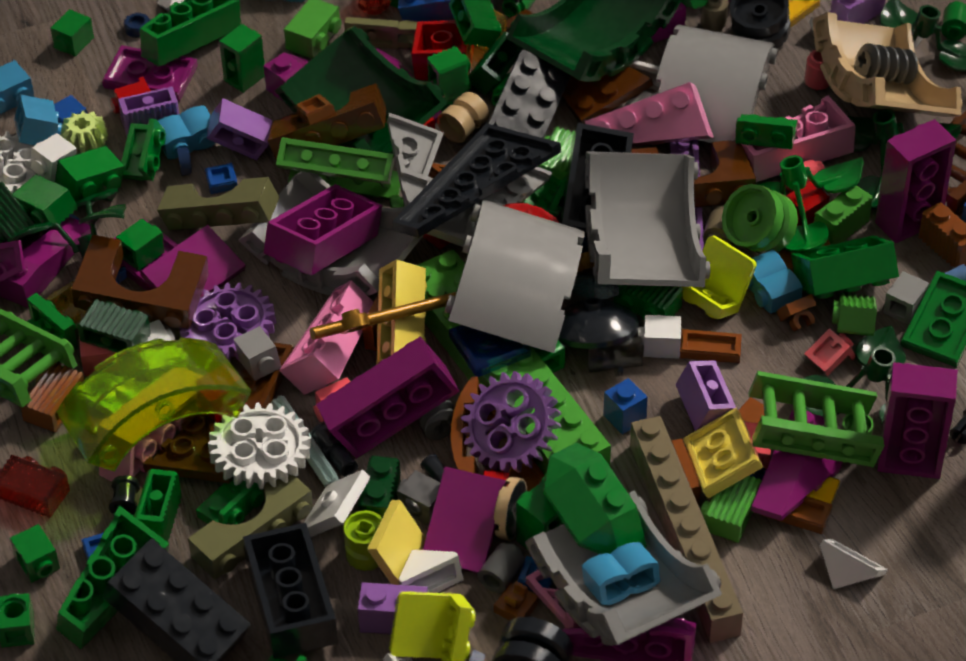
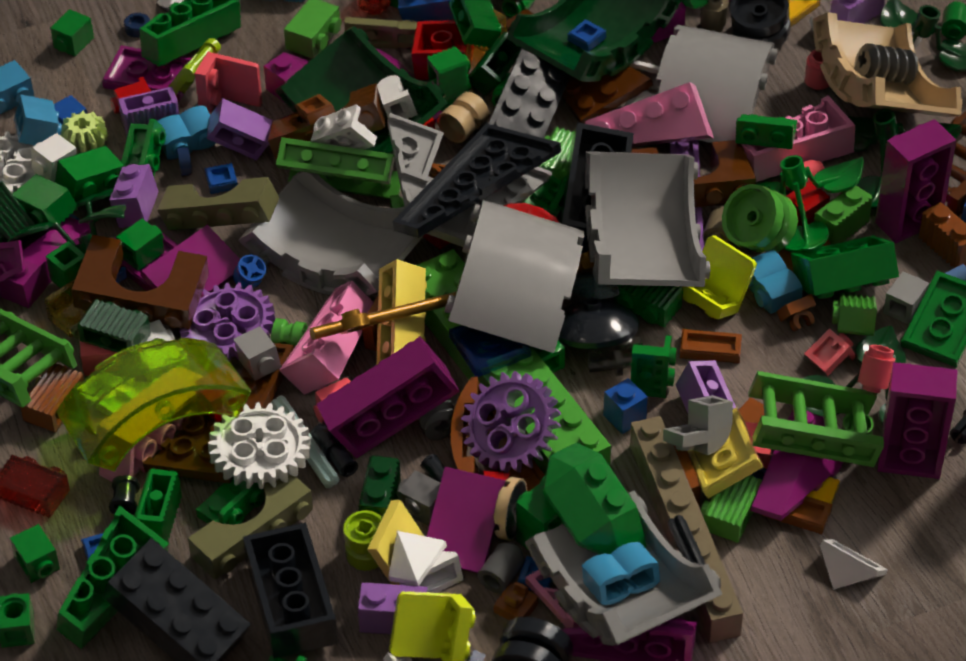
green bracket [27,293,78,350] -> none
green brick [219,24,265,93] -> none
magenta brick [263,184,383,276] -> none
white plate [304,469,370,537] -> none
white brick [638,315,681,359] -> none
none -> green brick [45,241,85,295]
none -> medium lavender brick [109,164,159,228]
none -> lime plate [168,38,221,95]
none -> coral bracket [195,52,262,114]
none -> blue wheel [233,254,267,289]
none -> bright green wheel [271,318,308,348]
none -> white bracket [310,104,377,150]
none -> white leg [377,75,417,119]
none -> white slope [389,531,447,586]
none -> blue tile [568,19,606,51]
none -> green bracket [631,335,677,398]
none -> light grey brick [663,395,733,455]
none -> black axle [667,515,706,565]
none -> coral brick [858,345,895,393]

